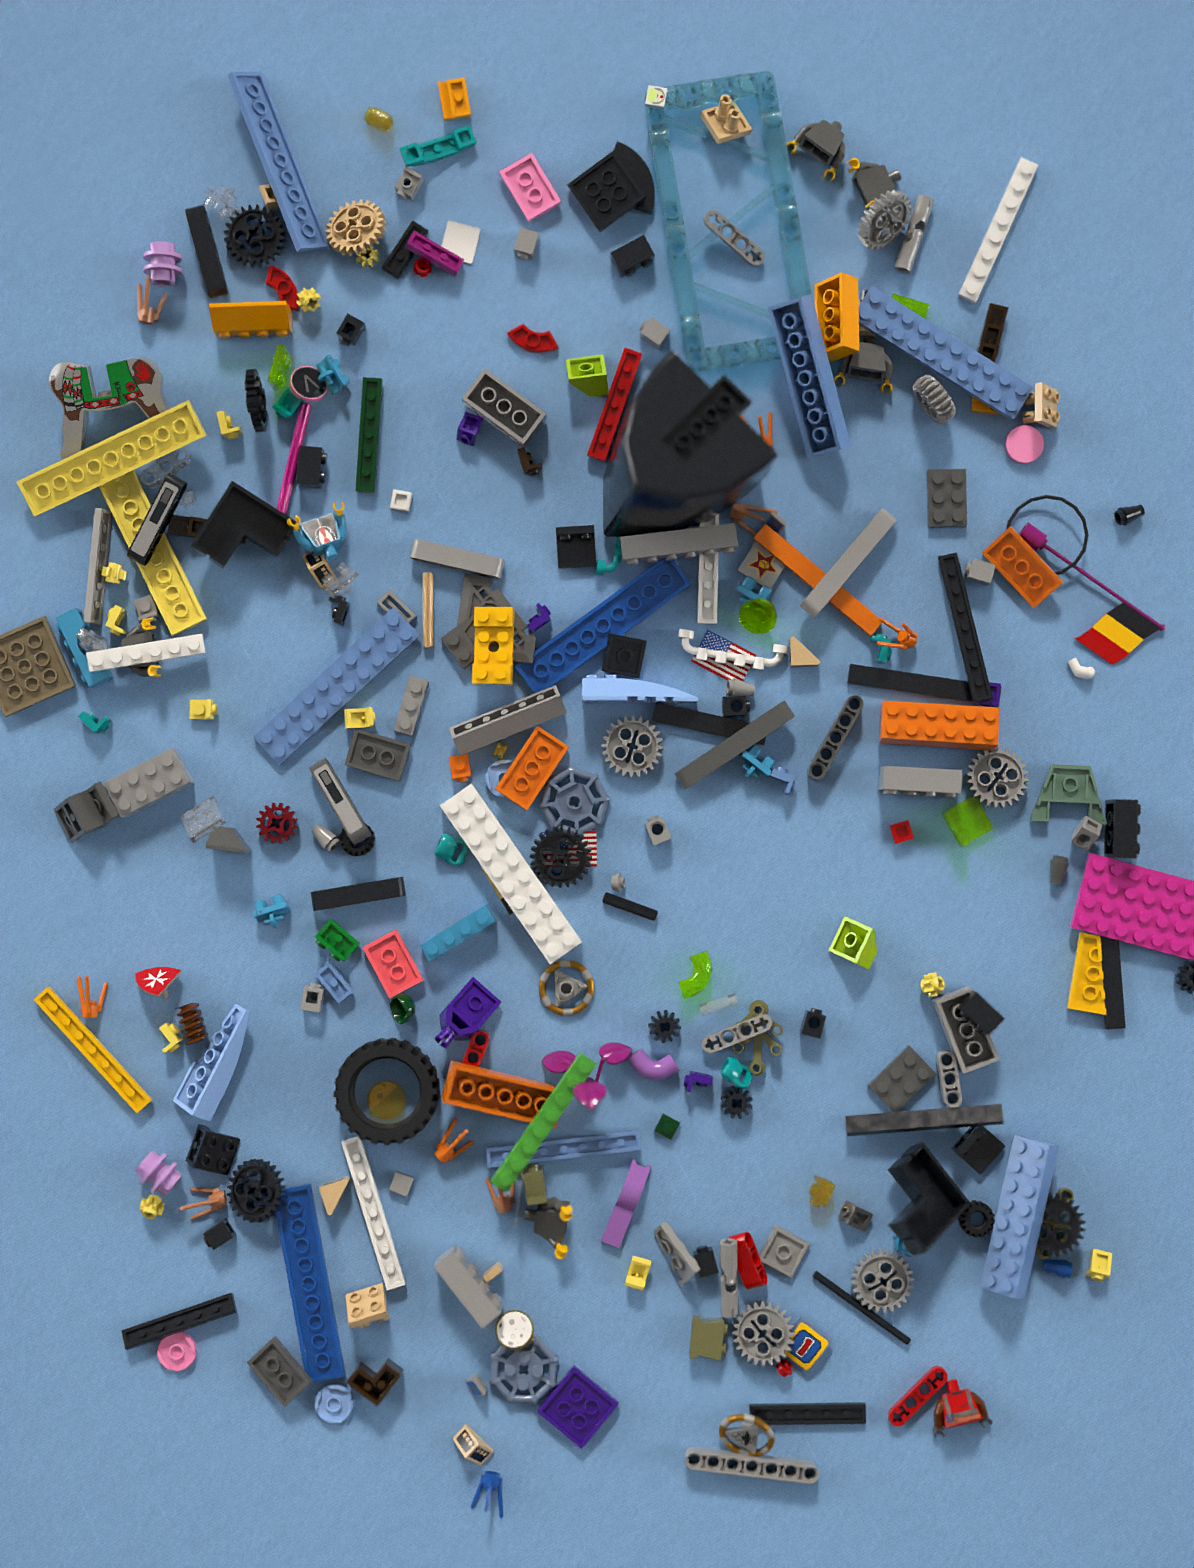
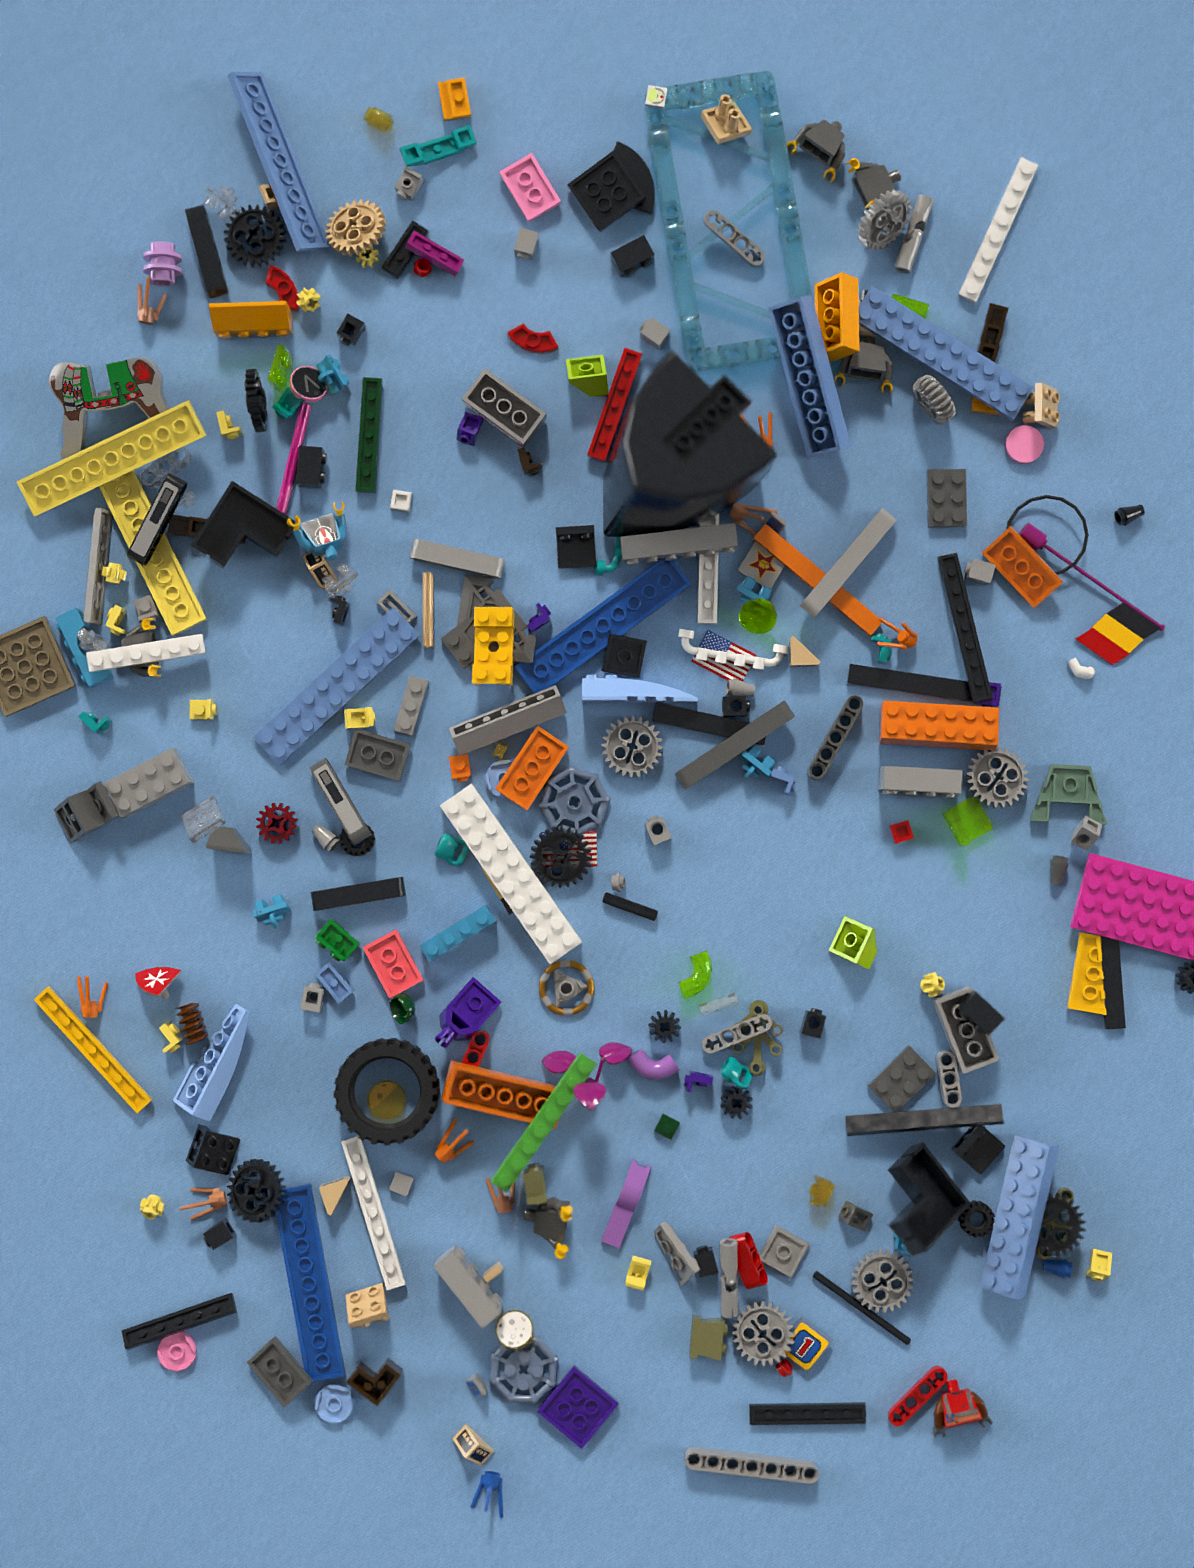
lavender piece [135,1152,182,1196] -> none
white sticker [442,221,480,264] -> none
medium blue plate [486,1130,641,1168] -> none
piece [719,1414,775,1457] -> none
black brick [1104,799,1141,858] -> none

